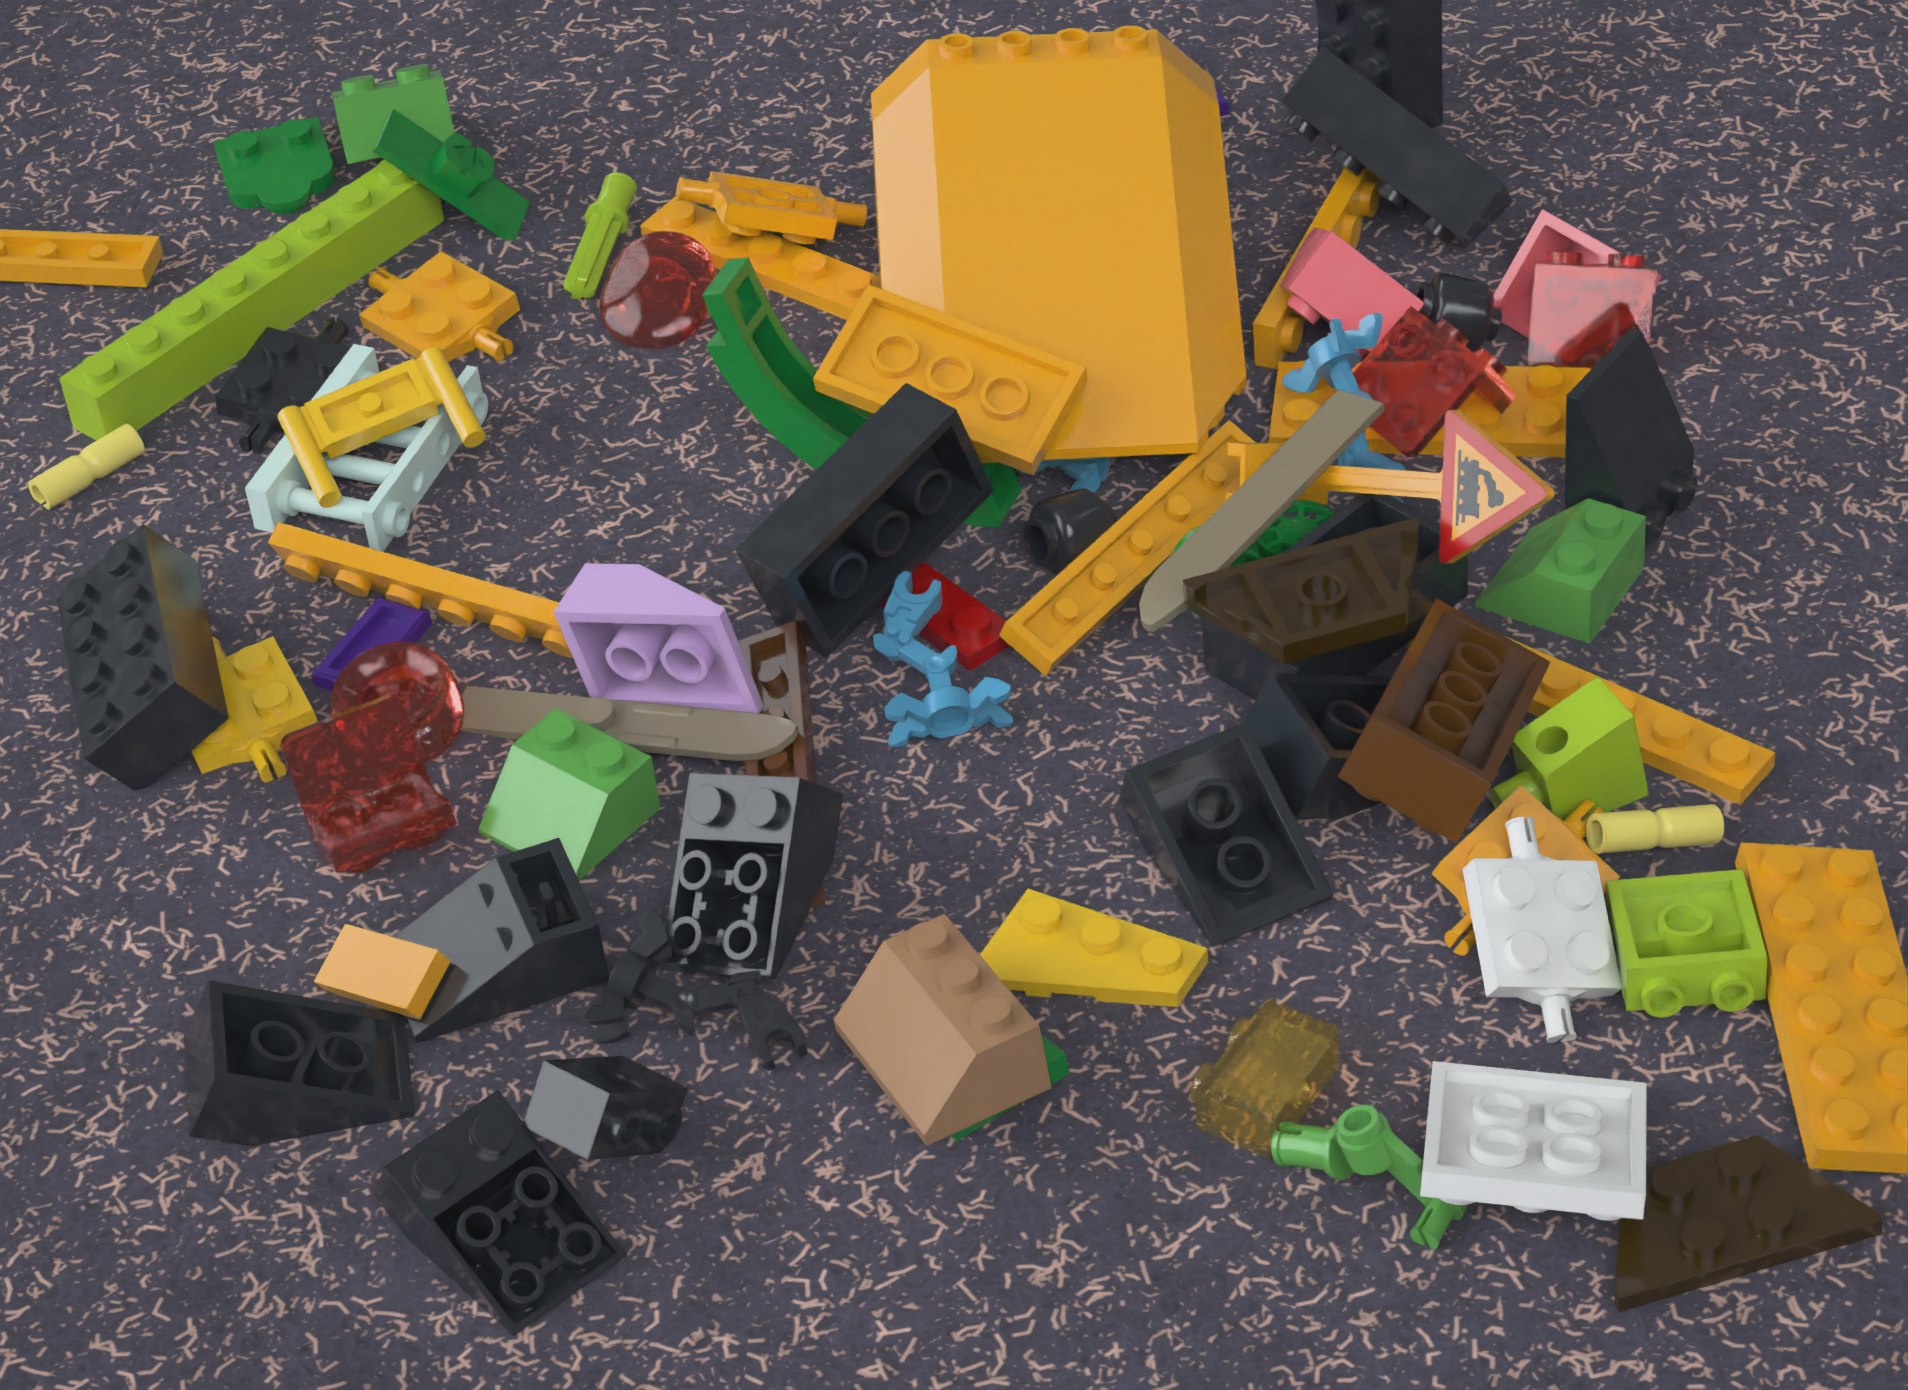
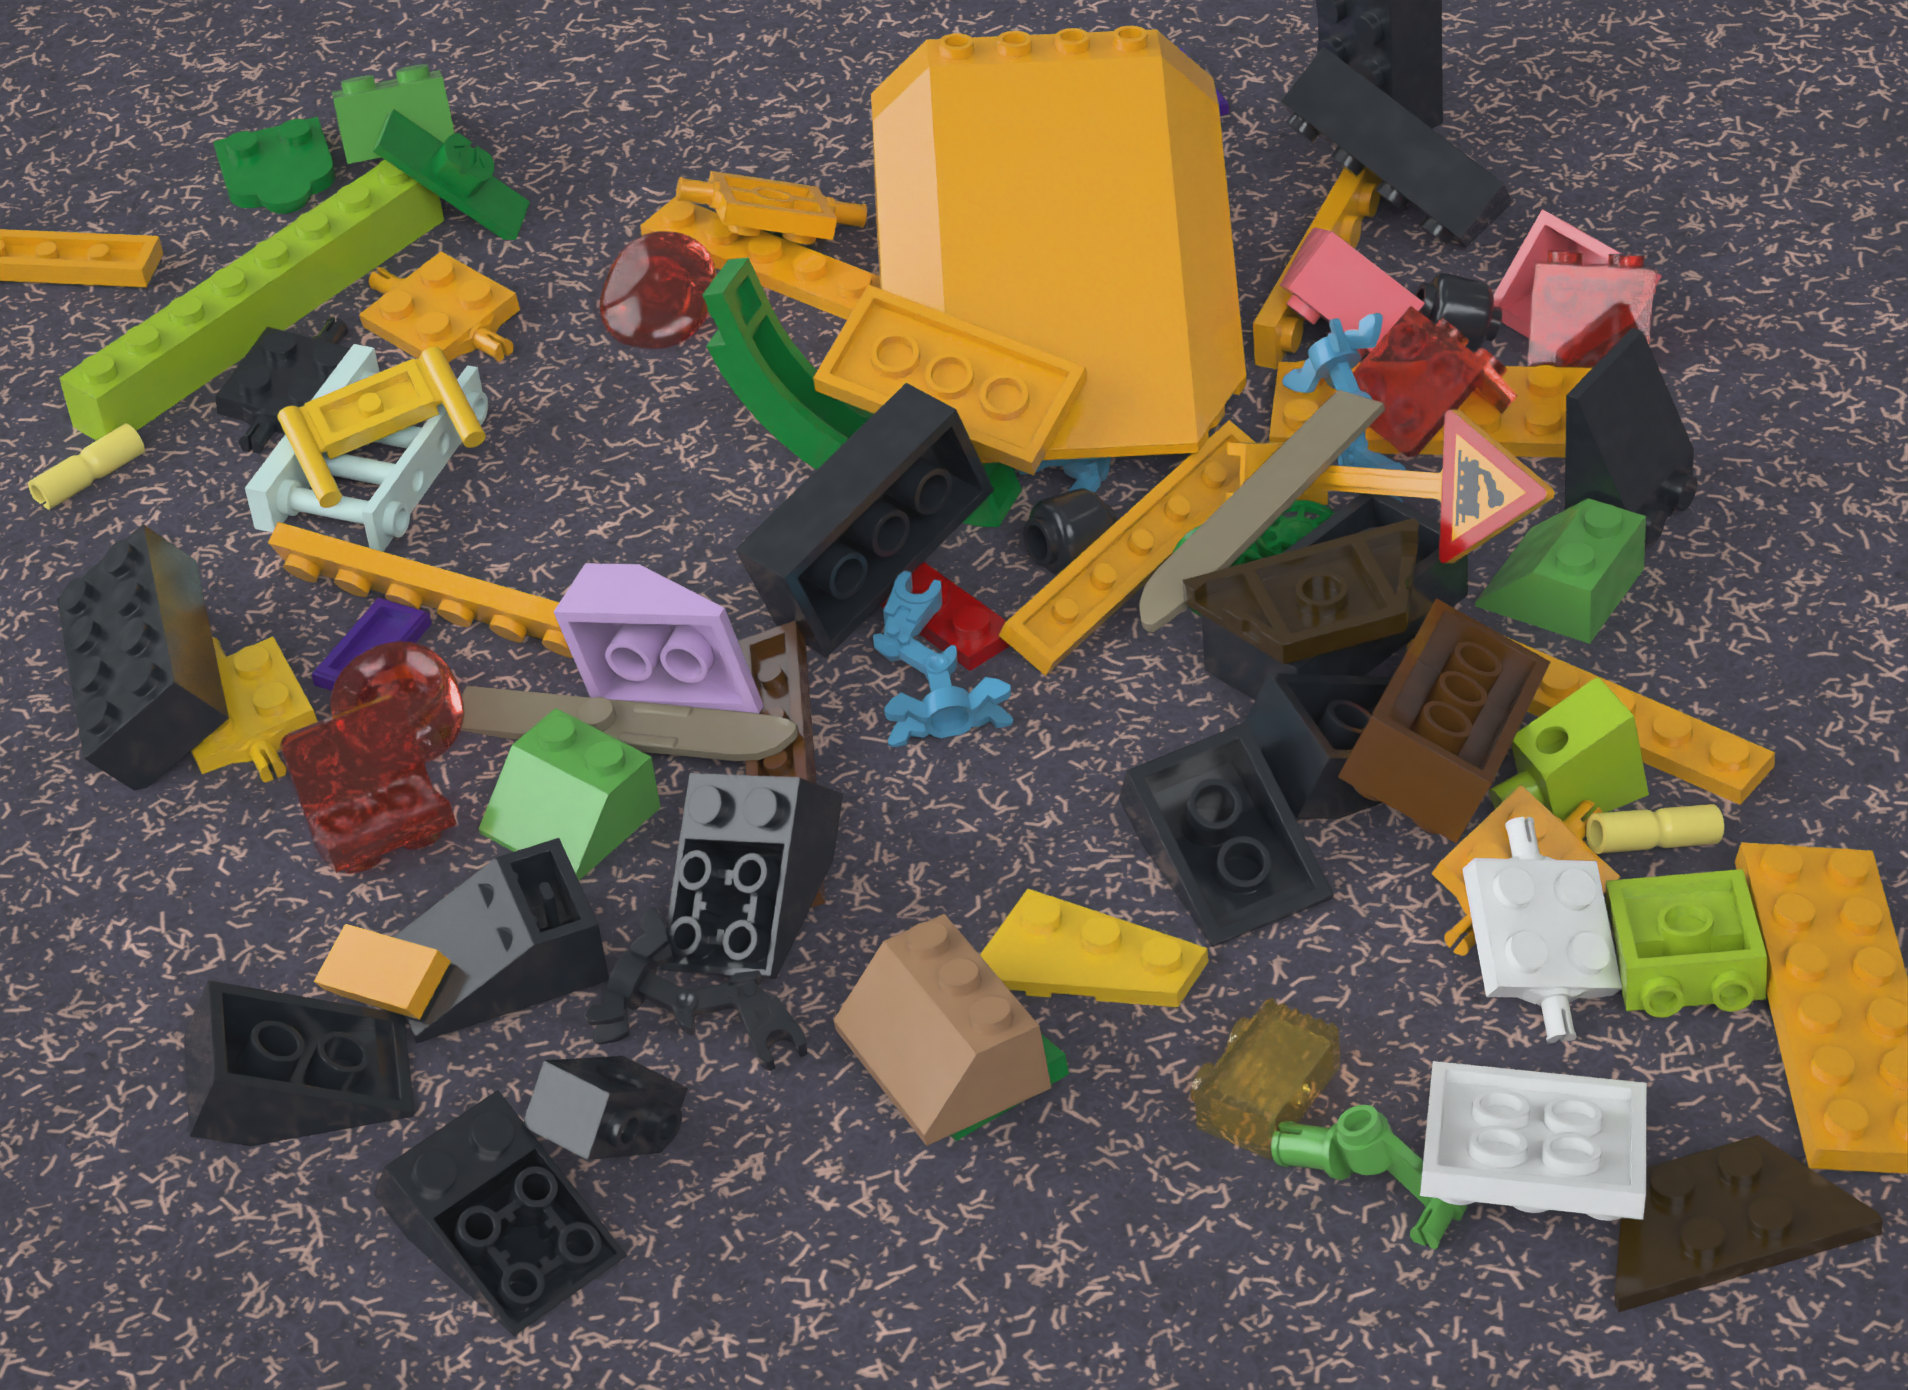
lime axle [563,172,637,300] -> none

